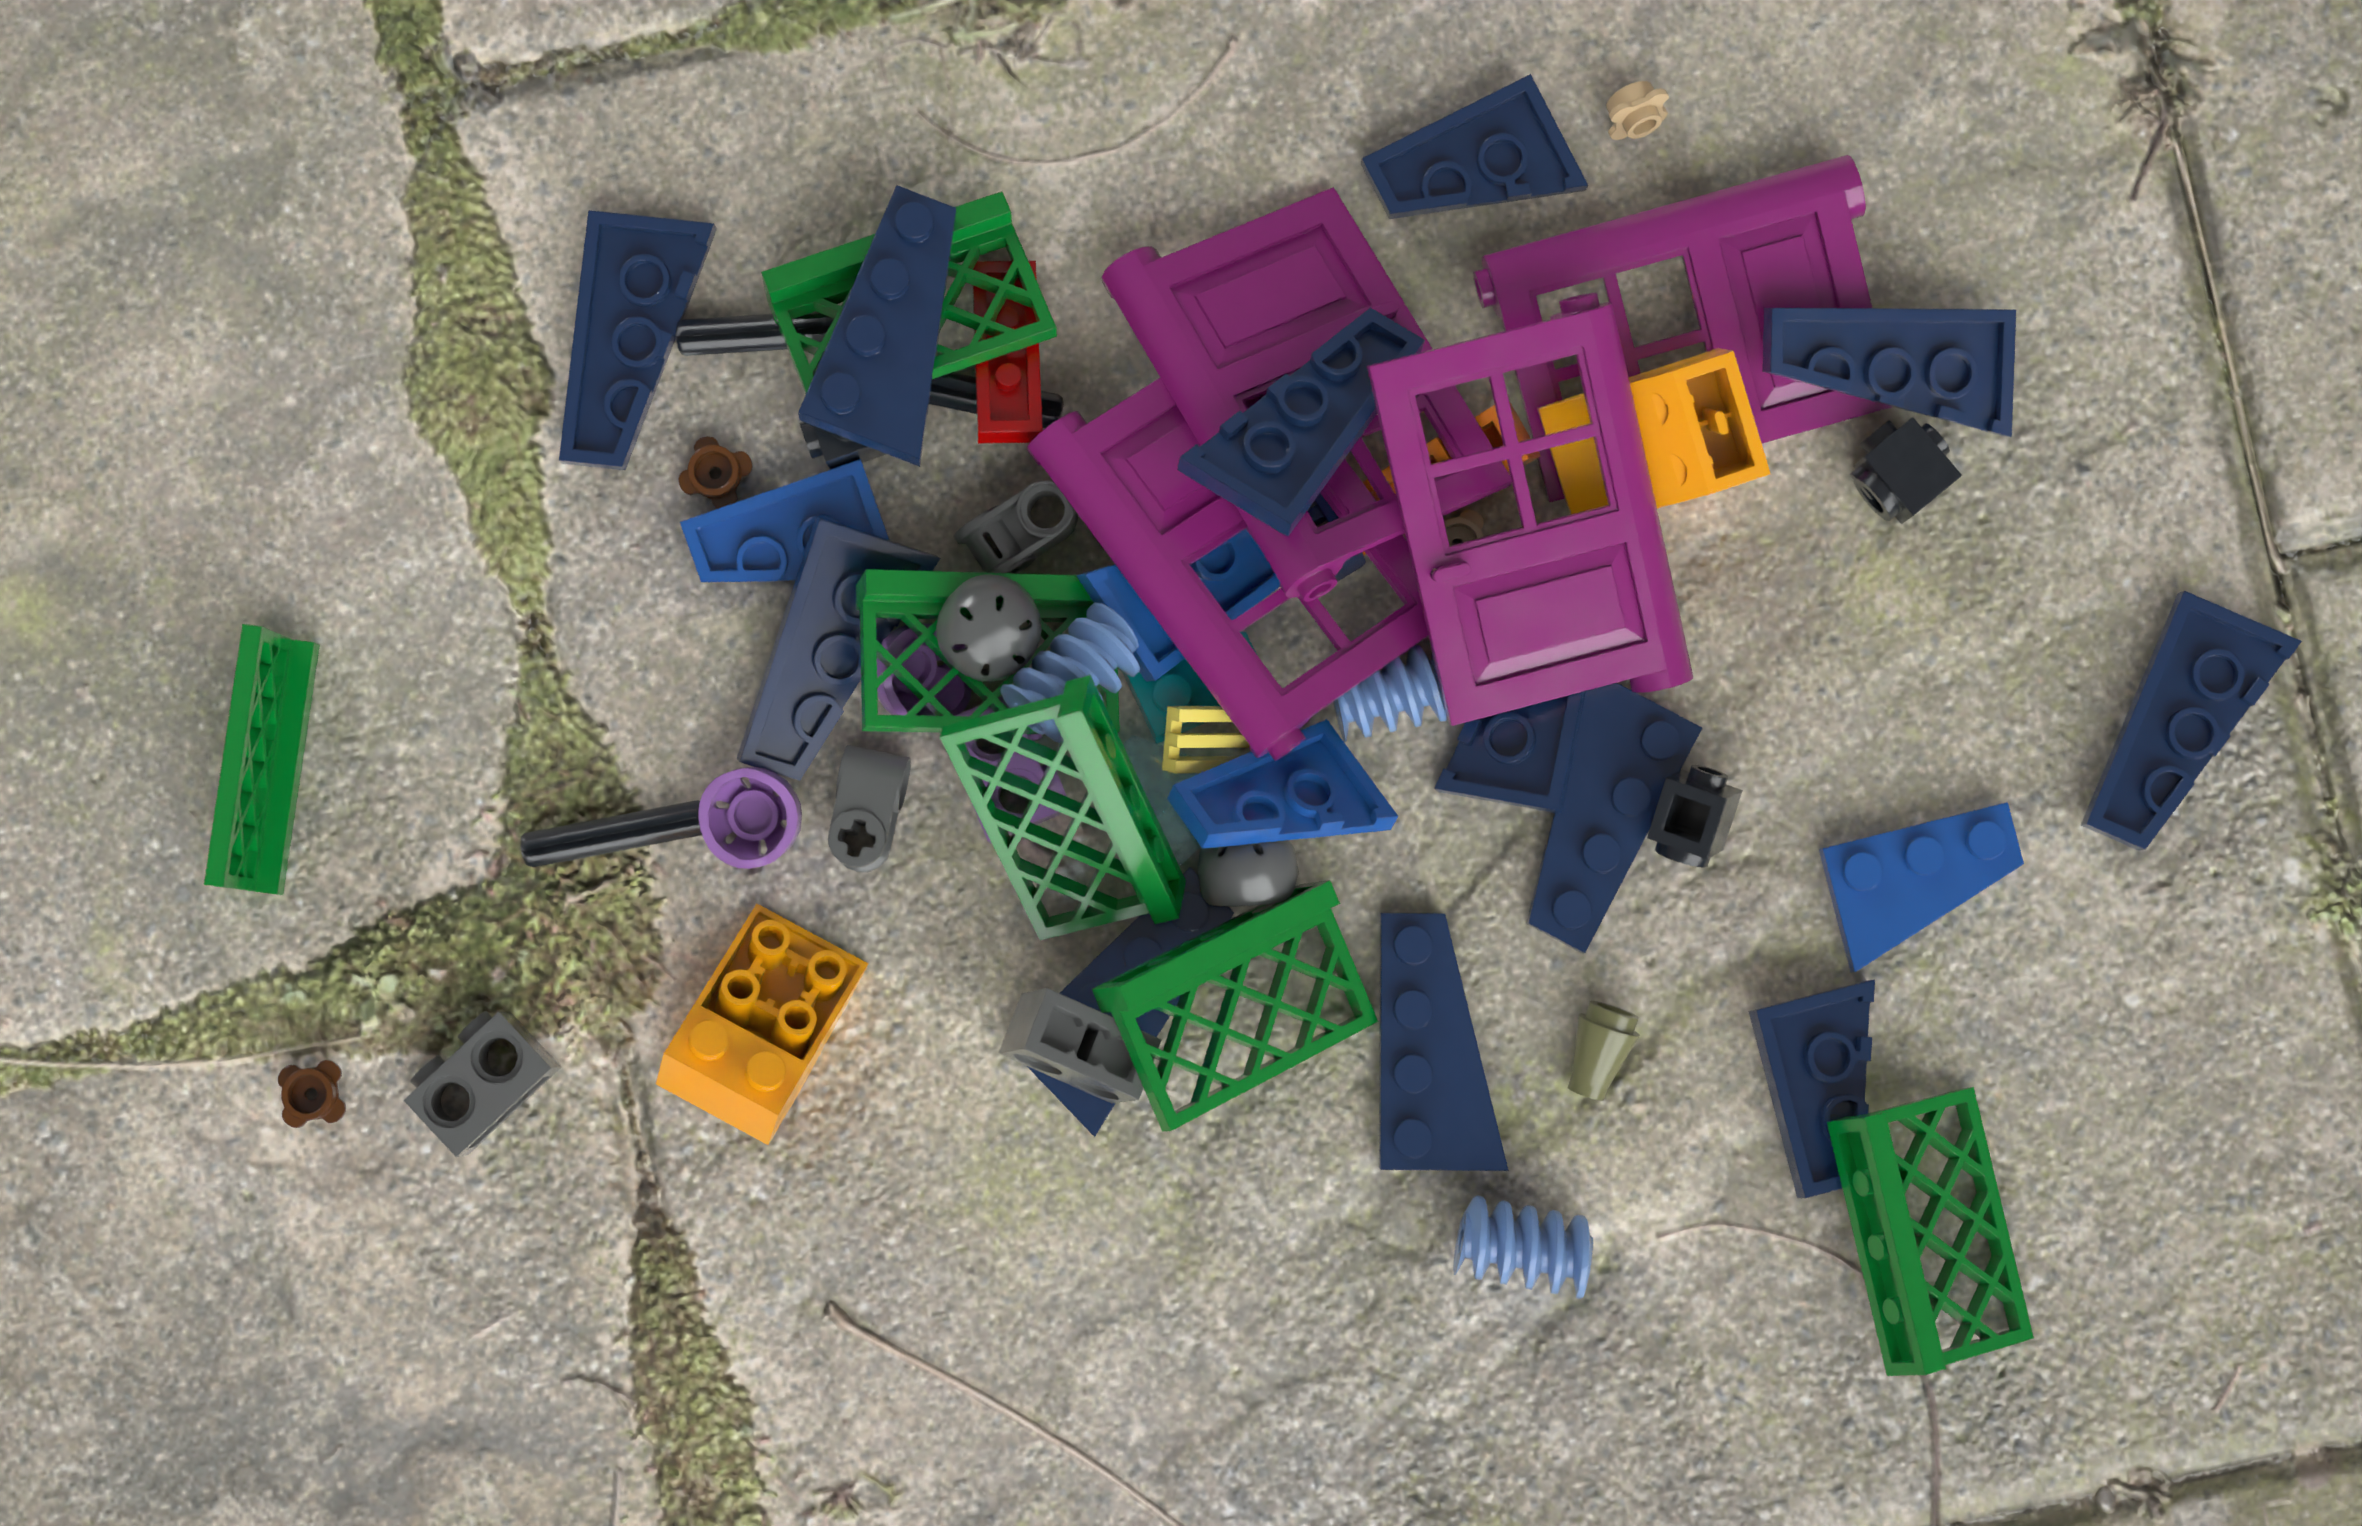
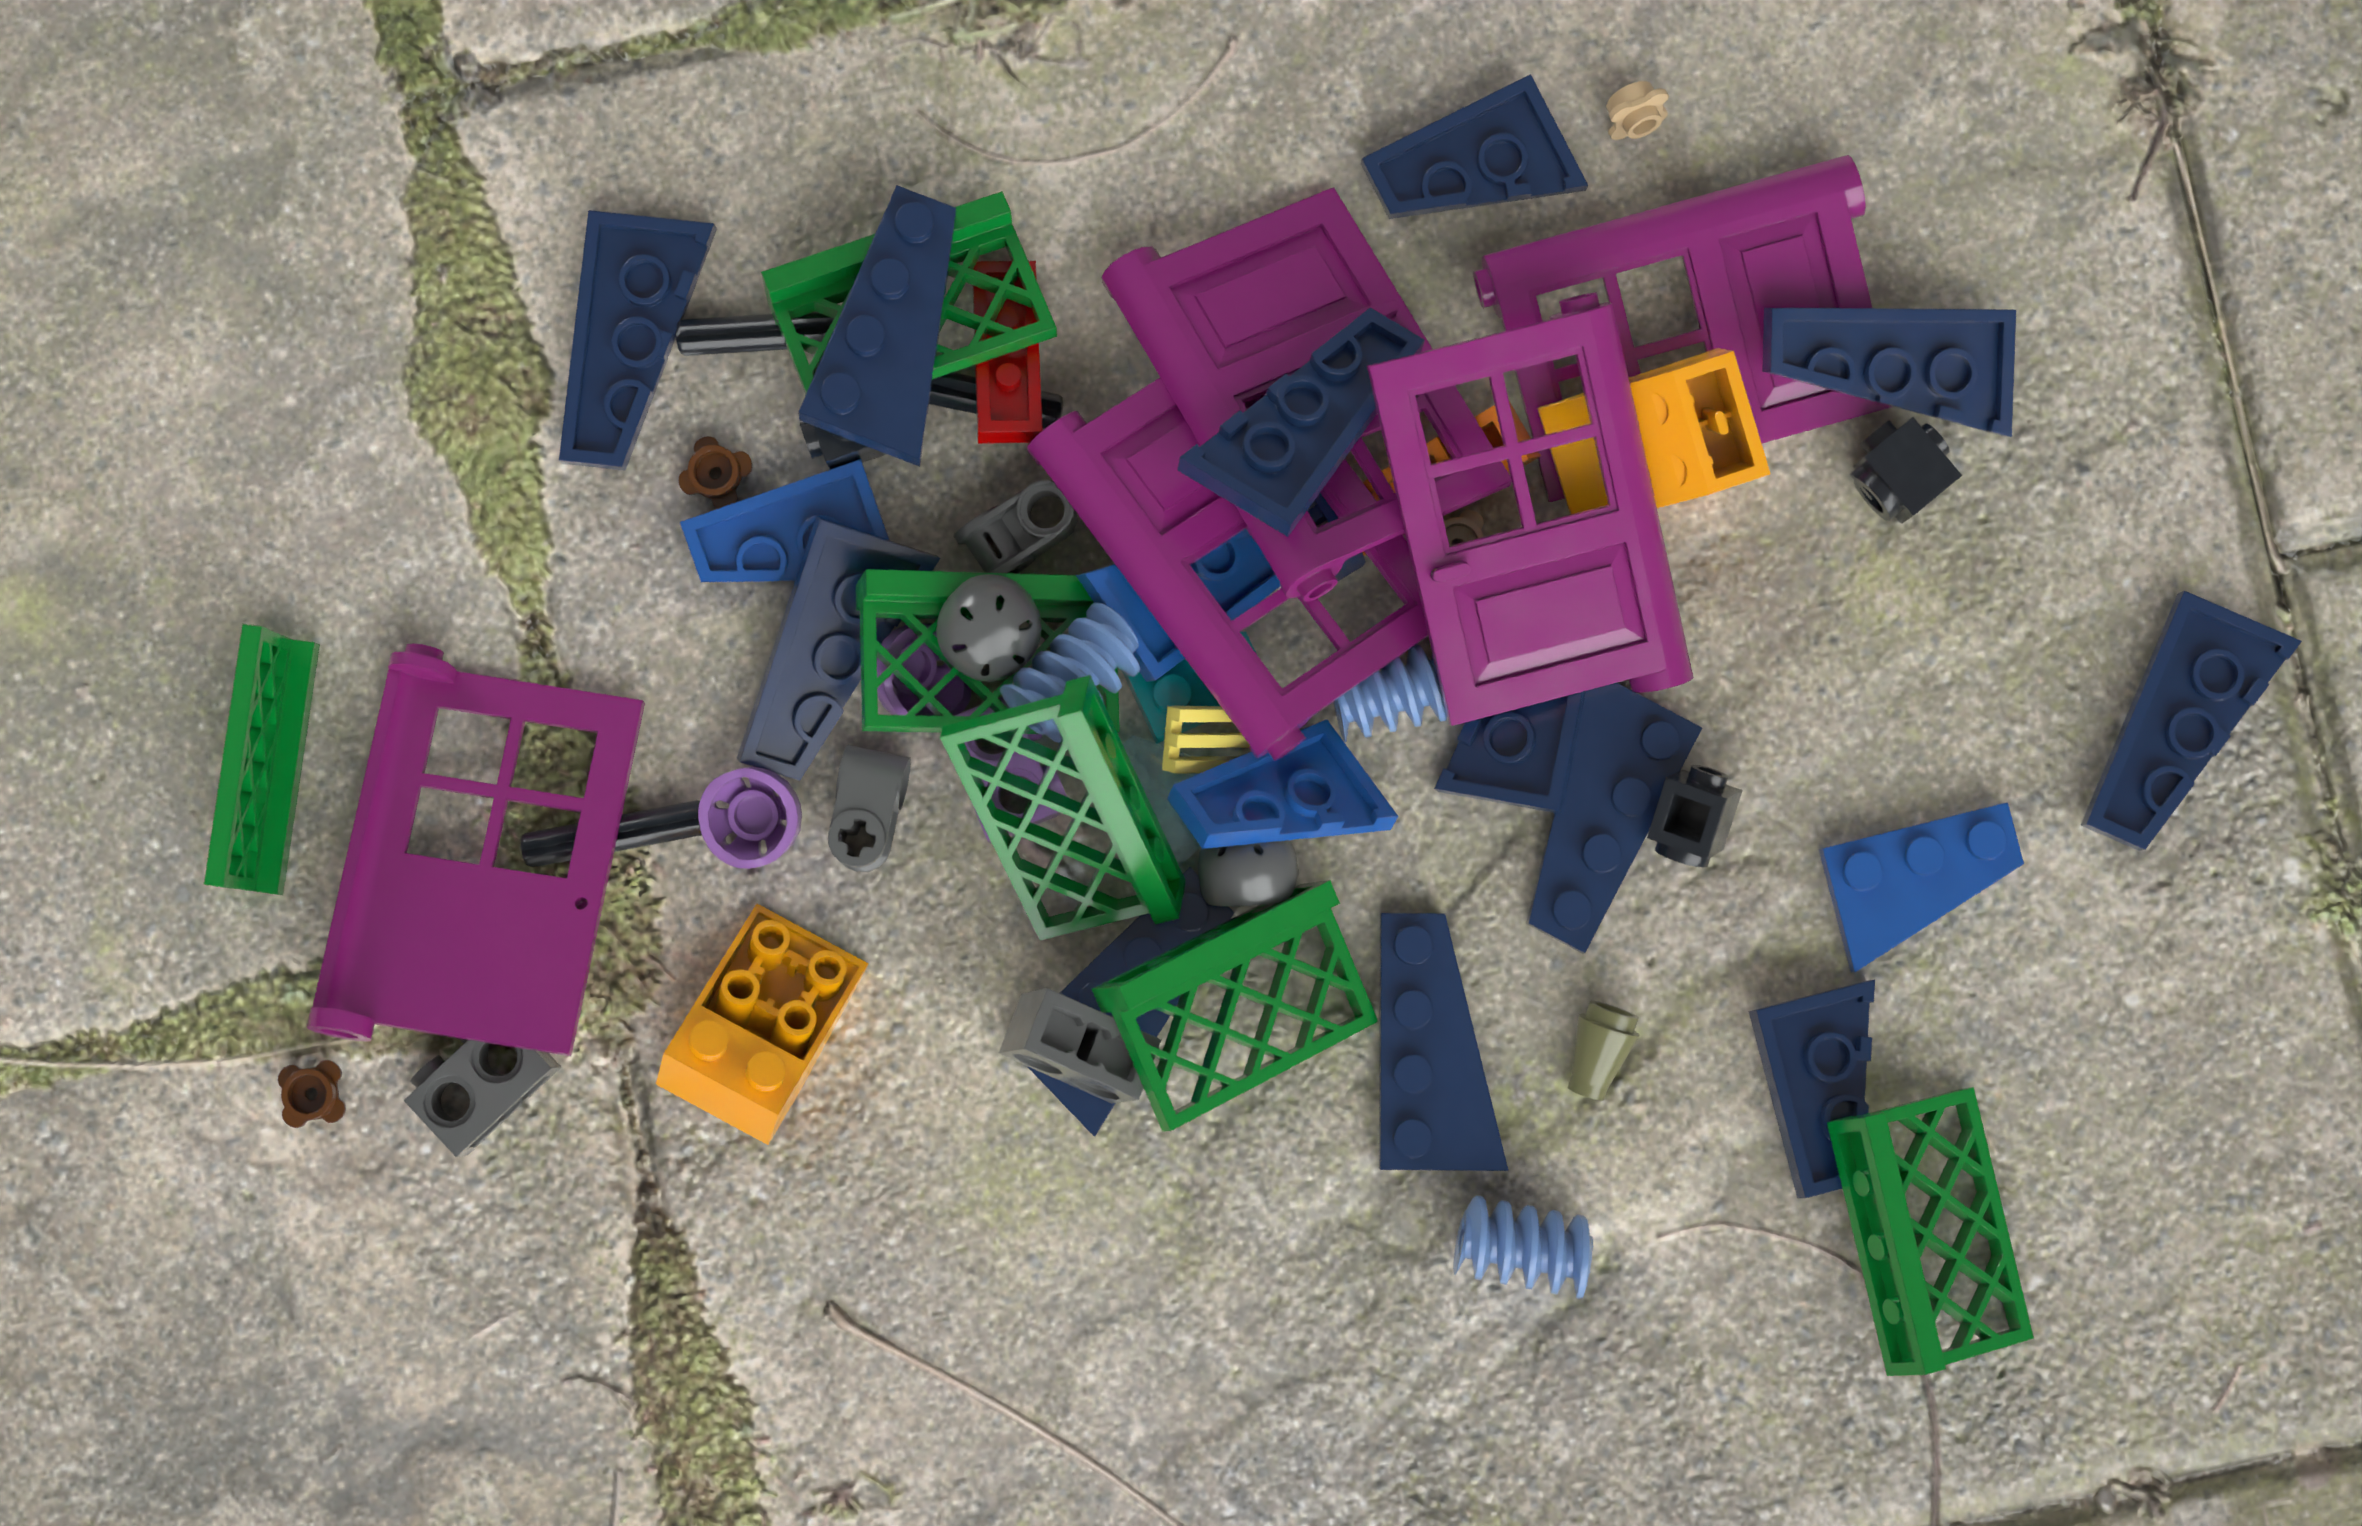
none -> magenta door [307,643,645,1056]

